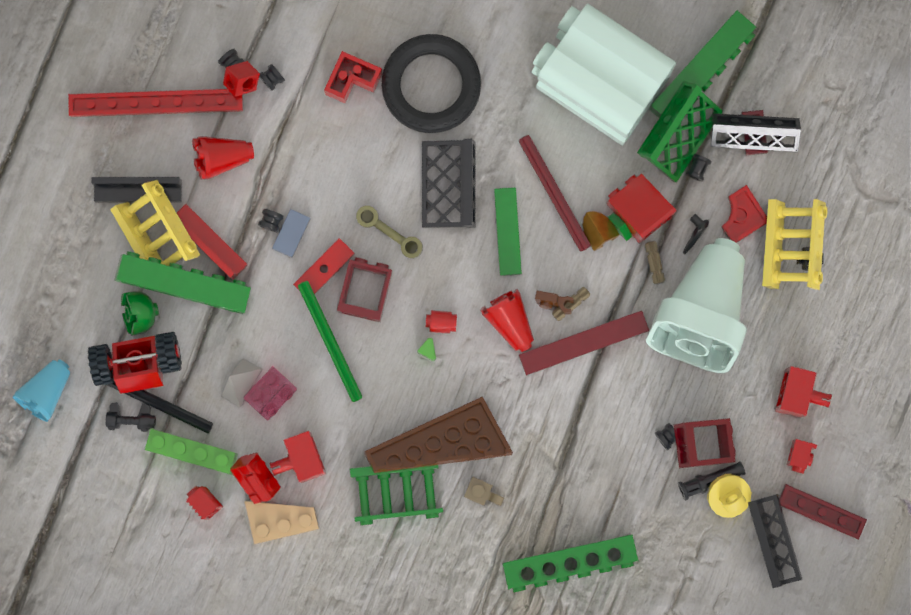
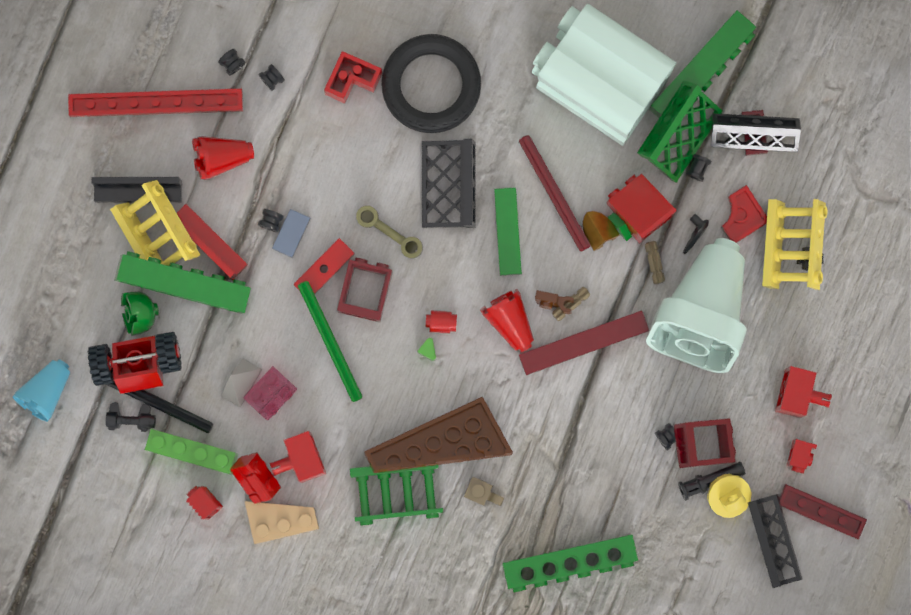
red brick [223,61,260,97] -> none

